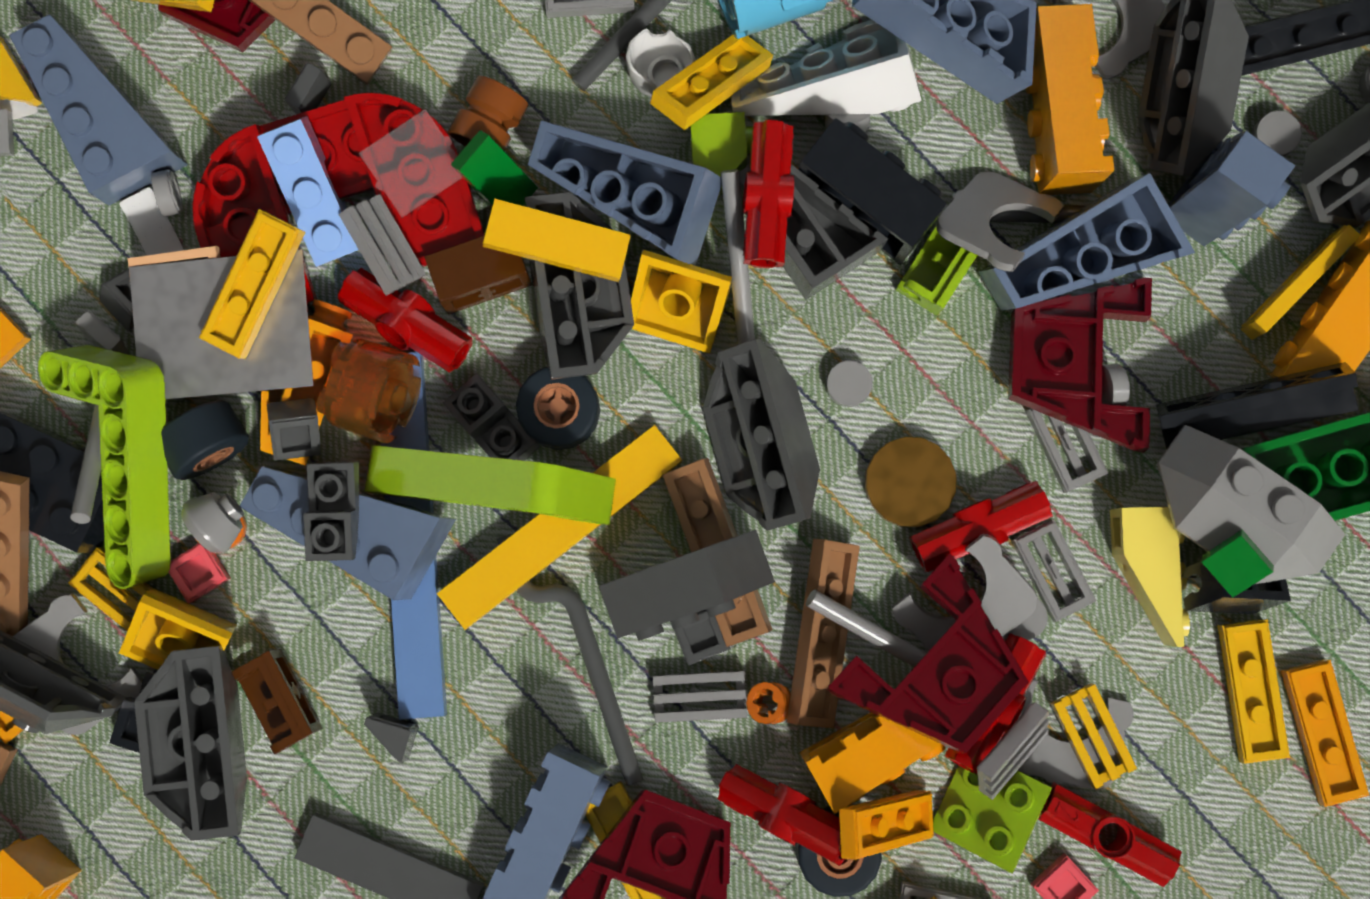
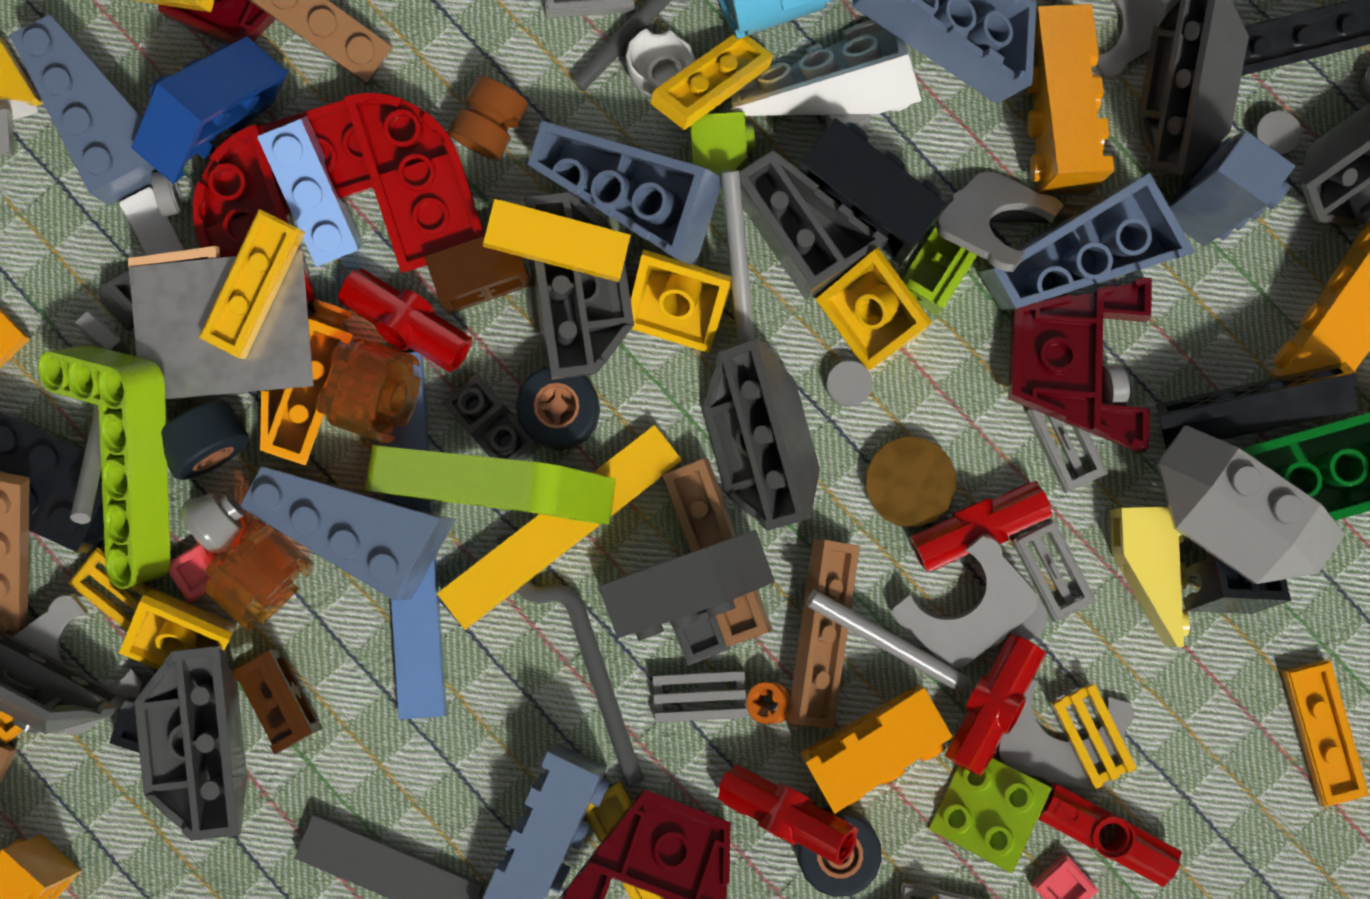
dark grey slope [267,398,322,461] -> none
dark grey tile [285,63,332,114] -> none
dark grey slope [303,461,359,561] -> none
light grey tile [339,194,426,296] -> none
clear piece [359,109,463,218] -> none
dark grey slope [364,712,419,763] -> none
green tile [450,130,538,206] -> none
red piece [743,120,794,269] -> none
dark red wing [827,554,1029,754] -> none
light orange tile [839,790,934,860] -> none
light grey tile [977,702,1049,800] -> none
green tile [1201,529,1274,598] -> none
yellow tile [1217,619,1290,764] -> none
yellow tile [1240,225,1360,340] -> none
none -> blue wedge [131,36,288,184]
none -> clear orange brick [205,520,314,632]
none -> yellow slope [815,248,933,371]

